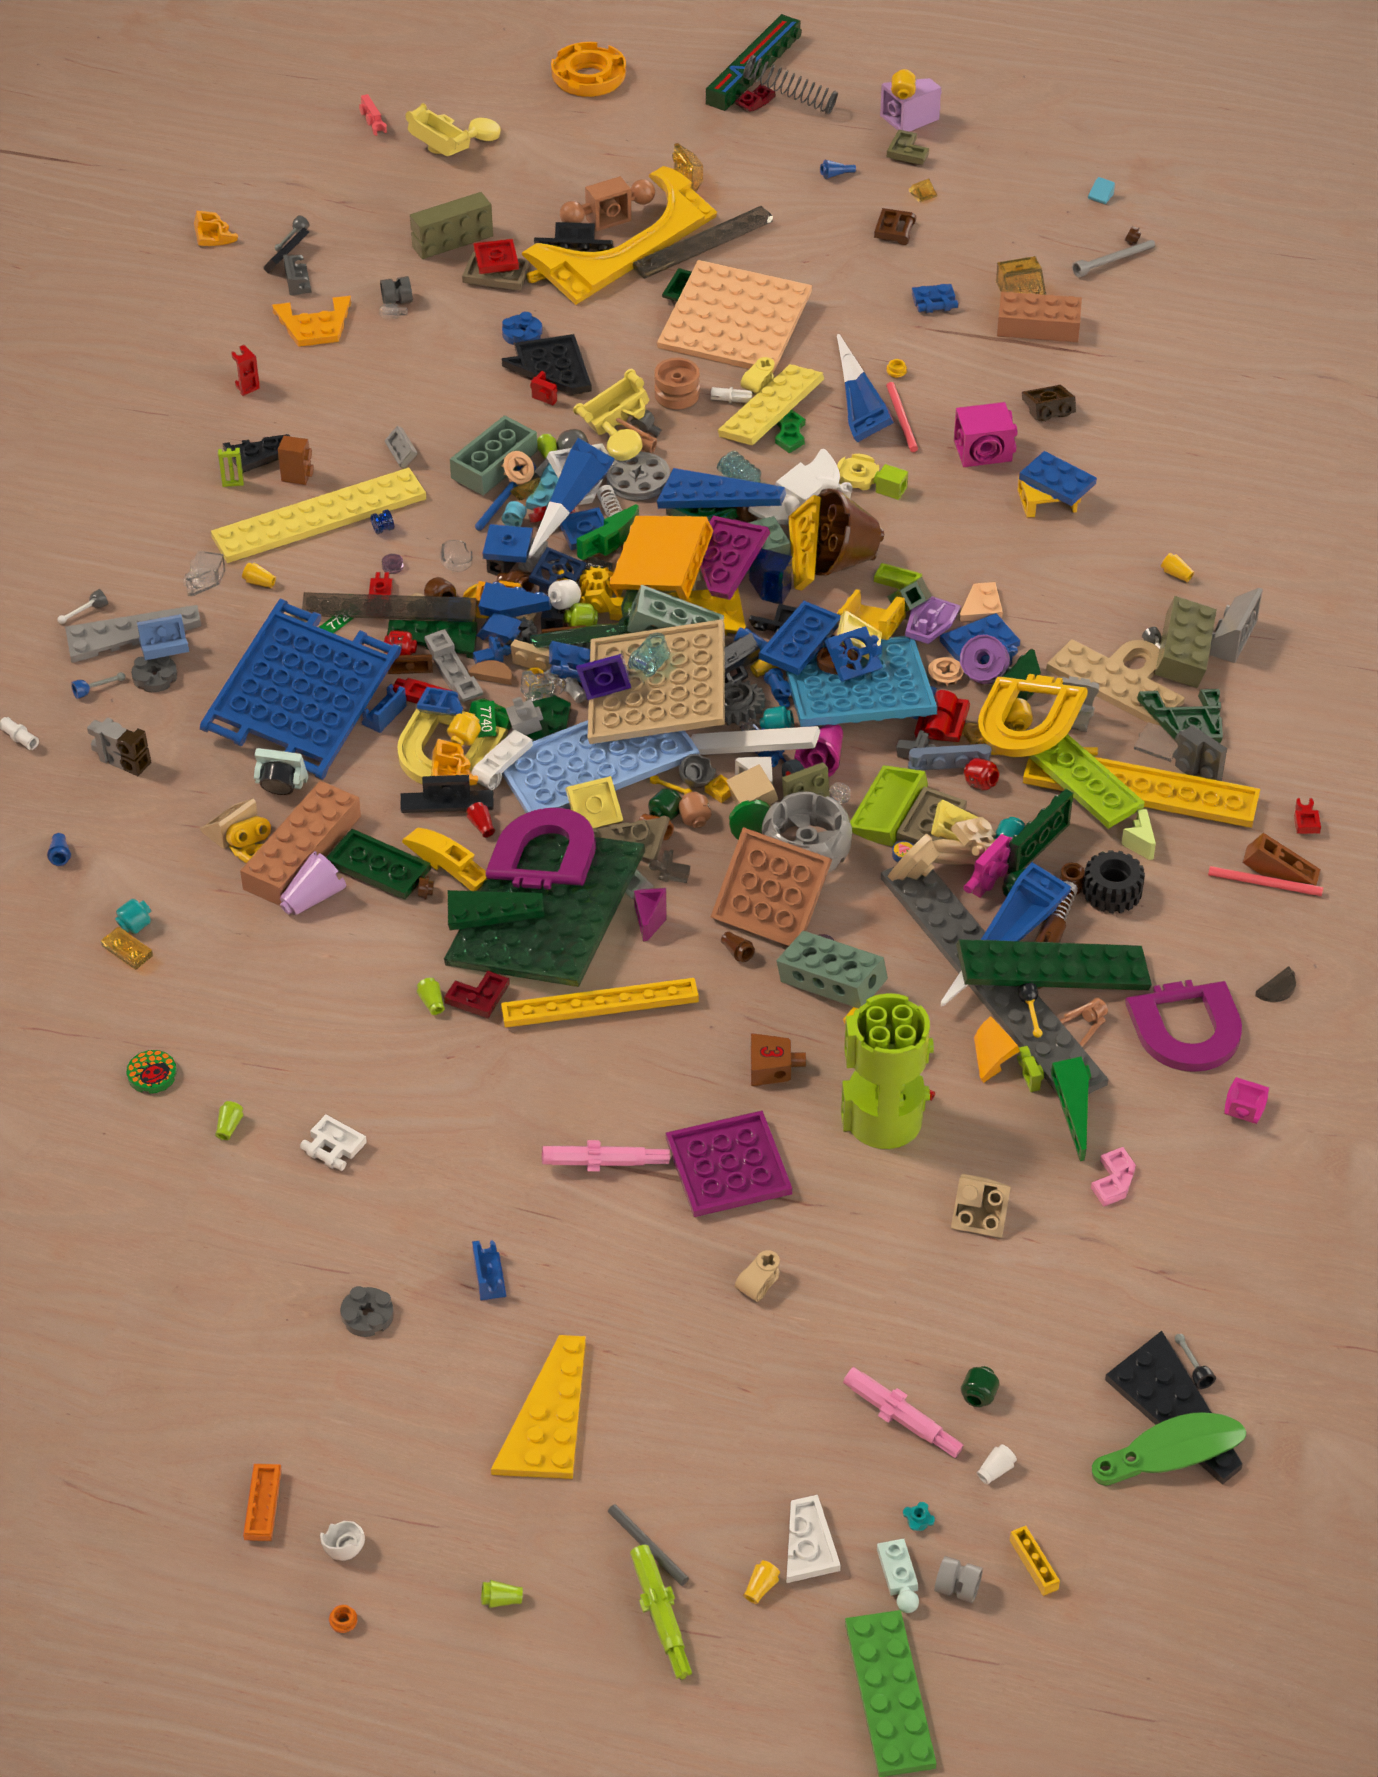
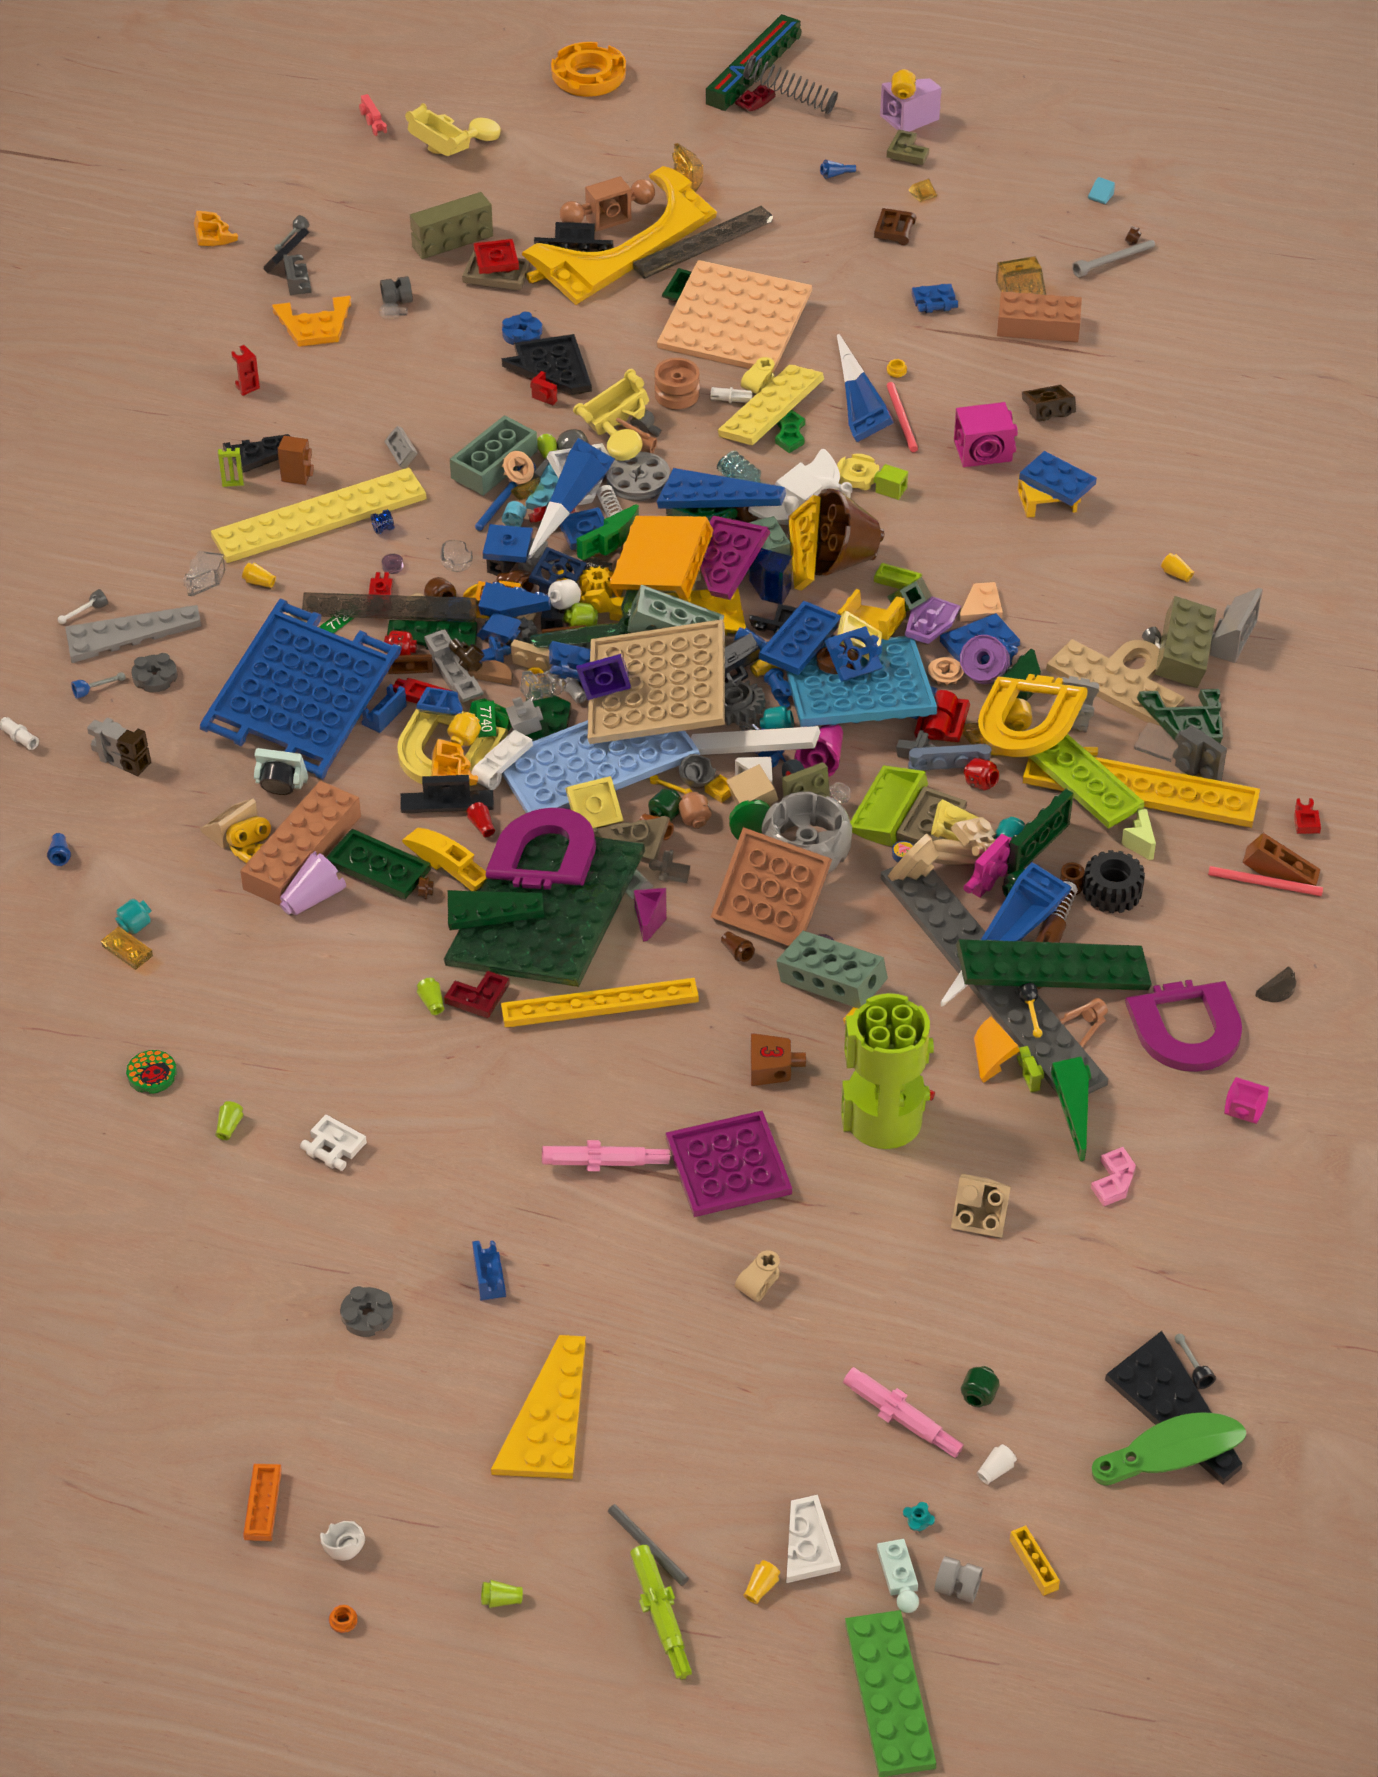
medium blue bracket [137,614,189,660] -> none
clear light blue piece [628,633,671,677] -> none
none -> dark brown plate [448,639,485,671]

